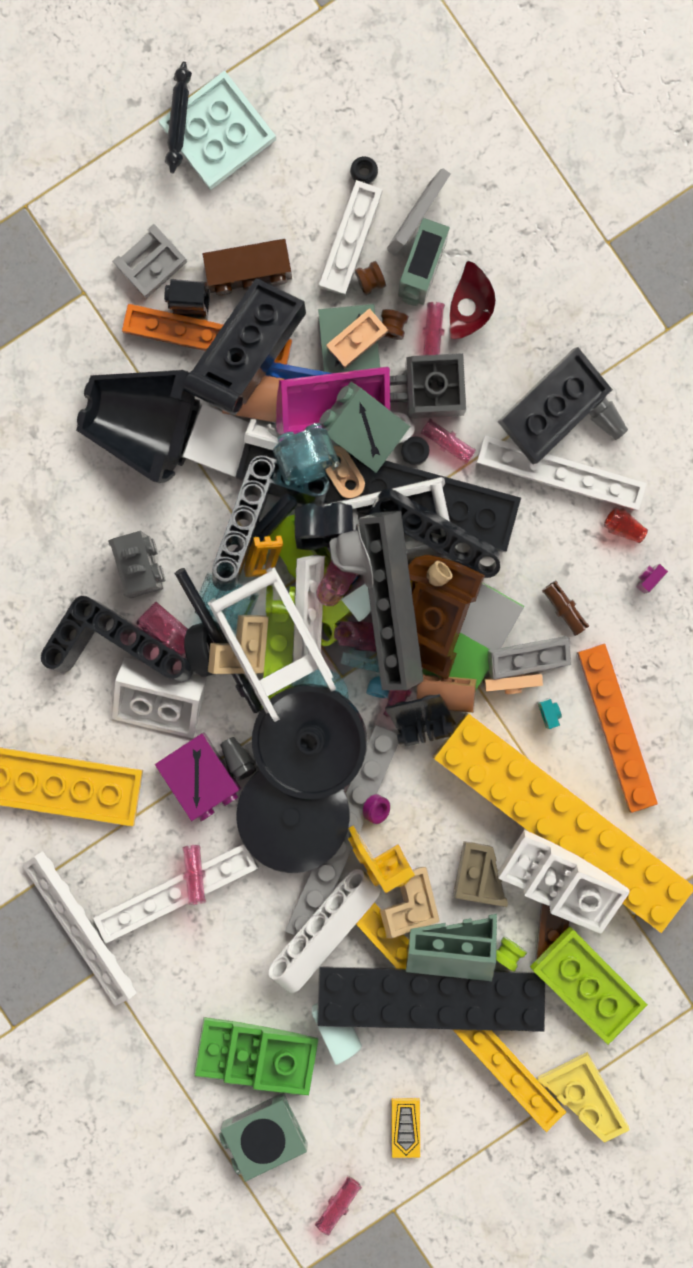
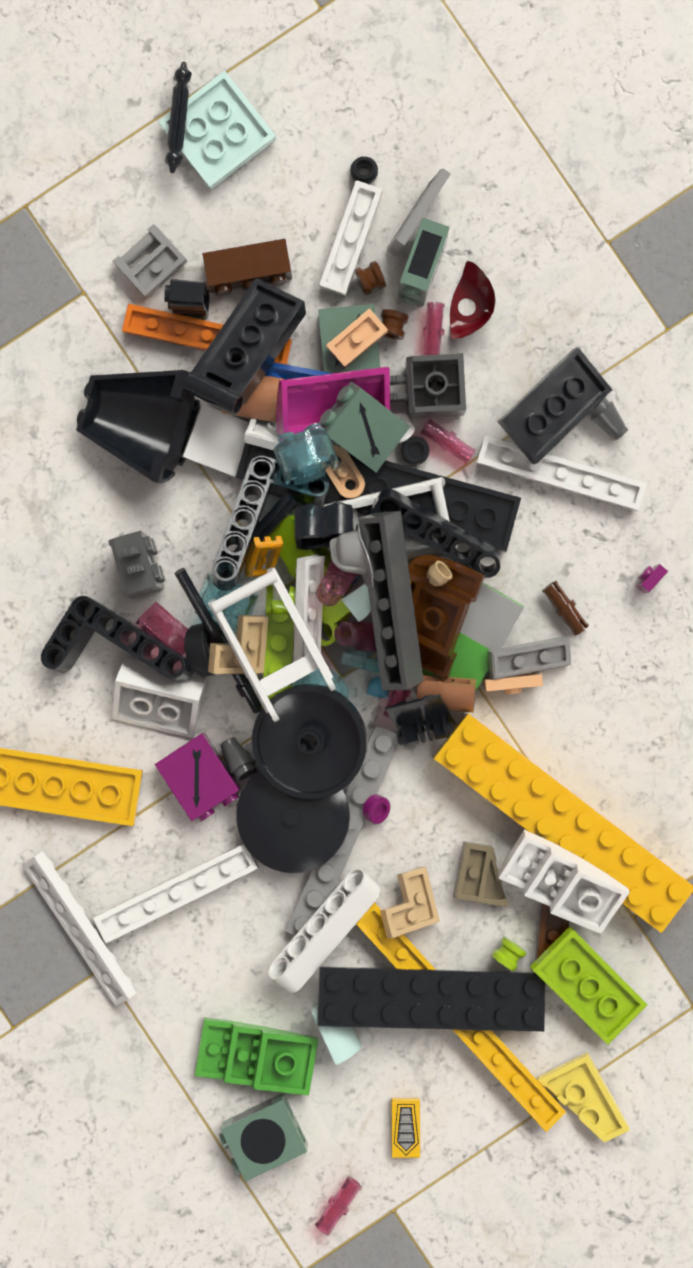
clear pink pin [182,845,206,905] -> none
yellow bracket [348,825,415,893] -> none
sand green wedge [406,914,497,981] -> none
teal plate [537,698,562,729] -> none
orange plate [577,644,658,813] -> none
clear red cone [604,507,648,543] -> none

